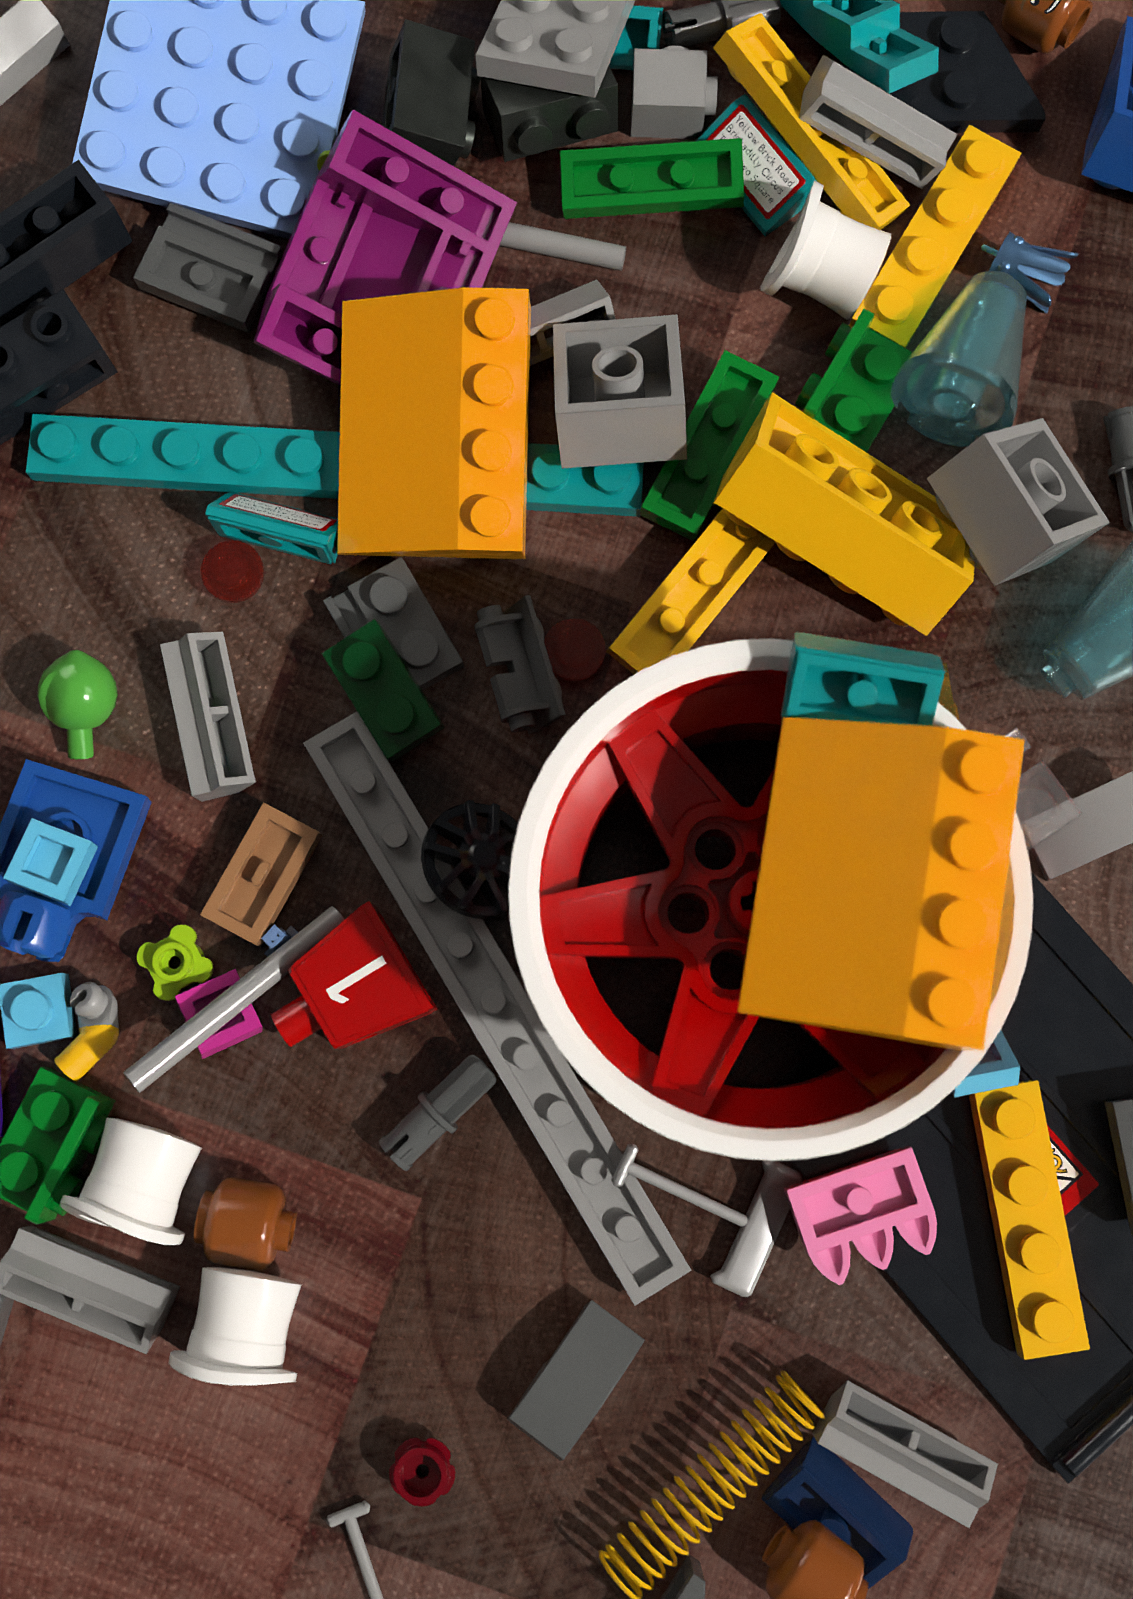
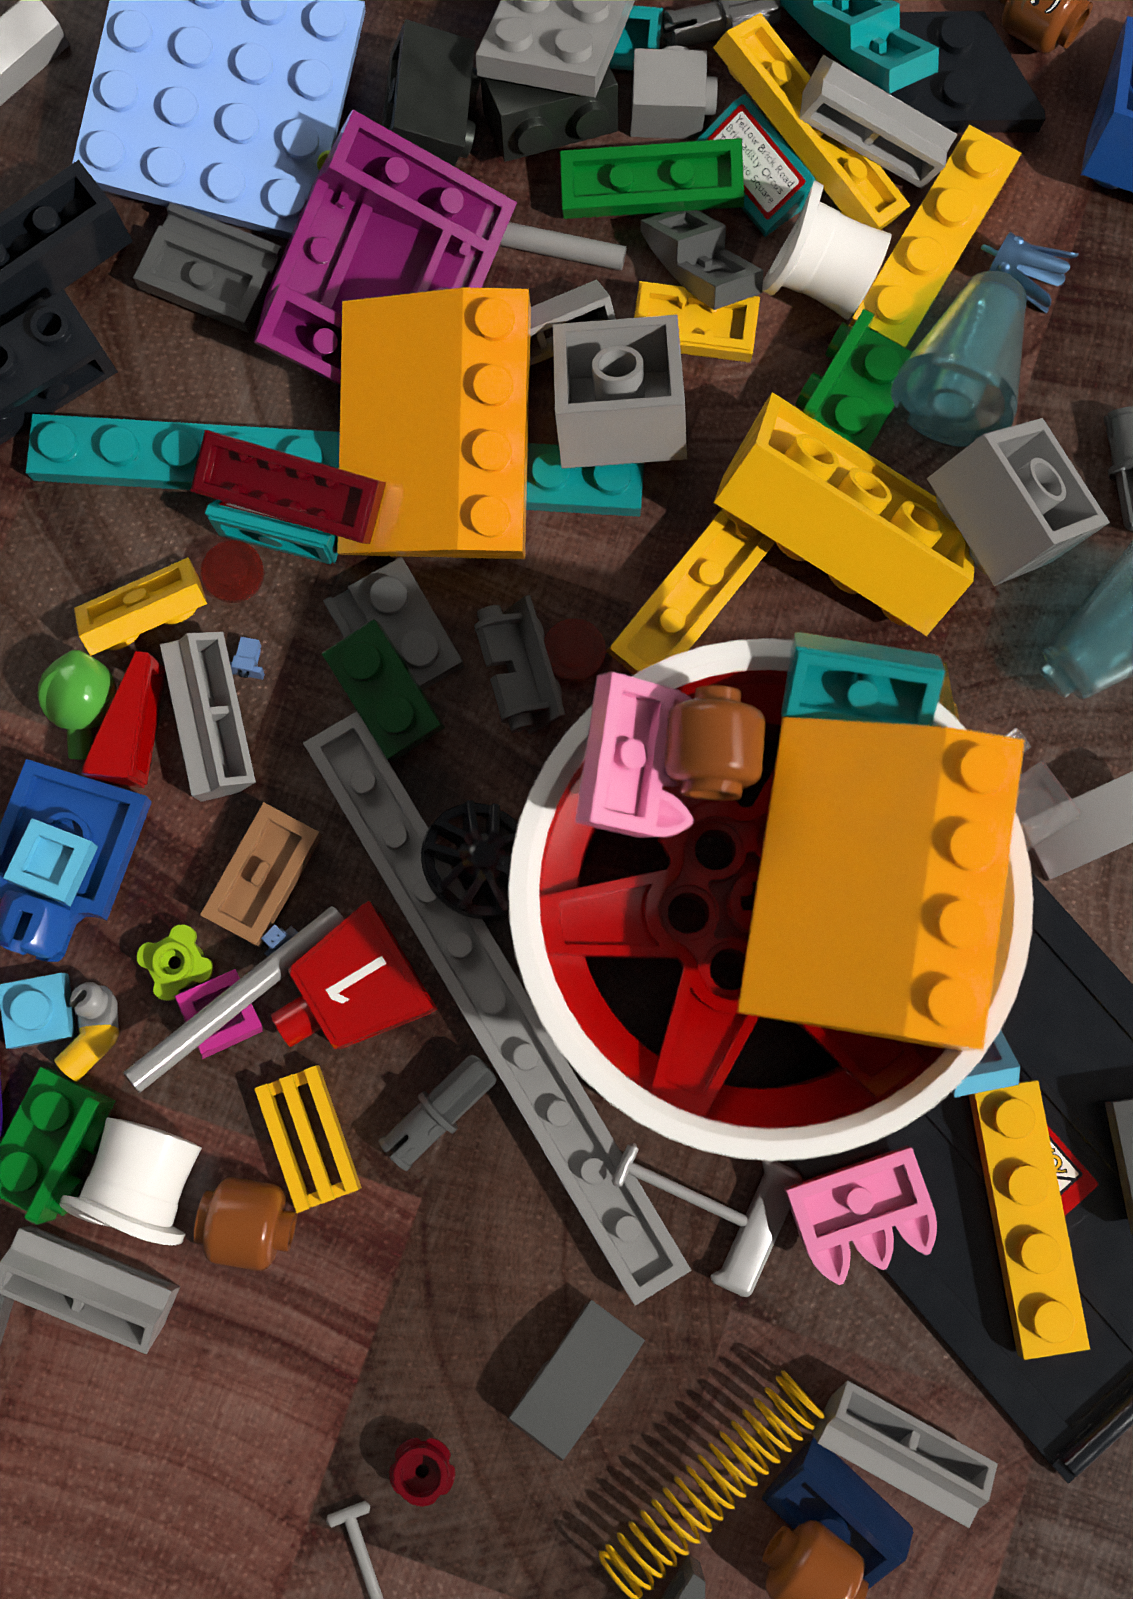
white piece [168,1267,302,1385] -> none
green plate [640,350,779,542] -> none
none -> yellow plate [74,557,207,656]
none -> red slope [81,651,166,788]
none -> dark red plate [190,430,386,544]
none -> medium blue piece [230,637,265,680]
none -> yellow tile [254,1065,362,1213]
none -> bright pink plate [575,672,693,838]
none -> yellow plate [634,281,760,363]
none -> dark grey slope [641,210,764,310]
none -> dark orange head [664,686,765,800]

